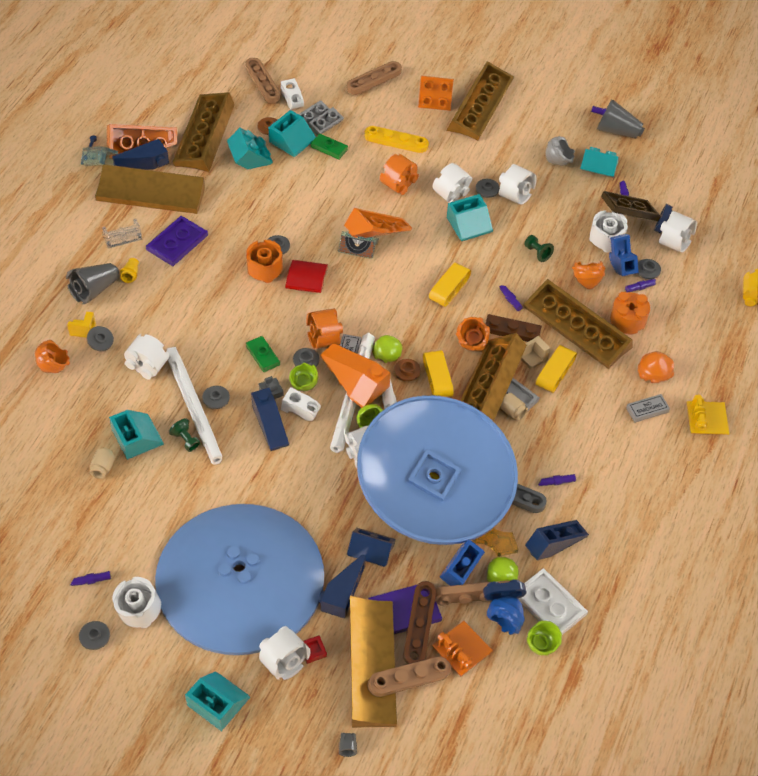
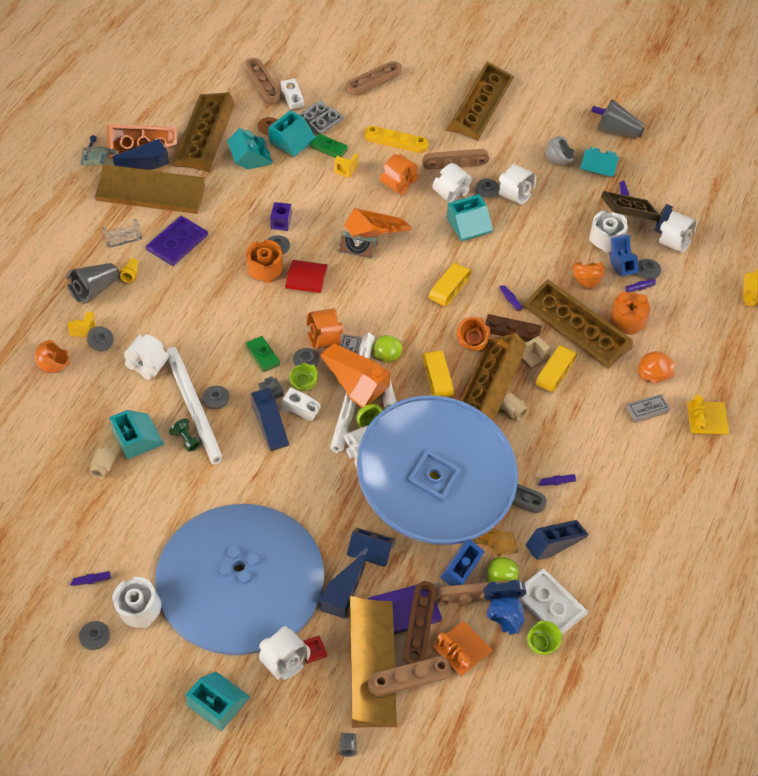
dark orange piece [394,359,421,381] -> none
orange hinge [418,76,454,111] -> none
light grey tile [506,378,539,410] -> none
dark green piece [524,235,554,262] -> none
none -> dark purple brick [270,202,292,231]
none -> yellow panel [334,153,359,178]
none -> medium nougat plate [422,149,489,170]

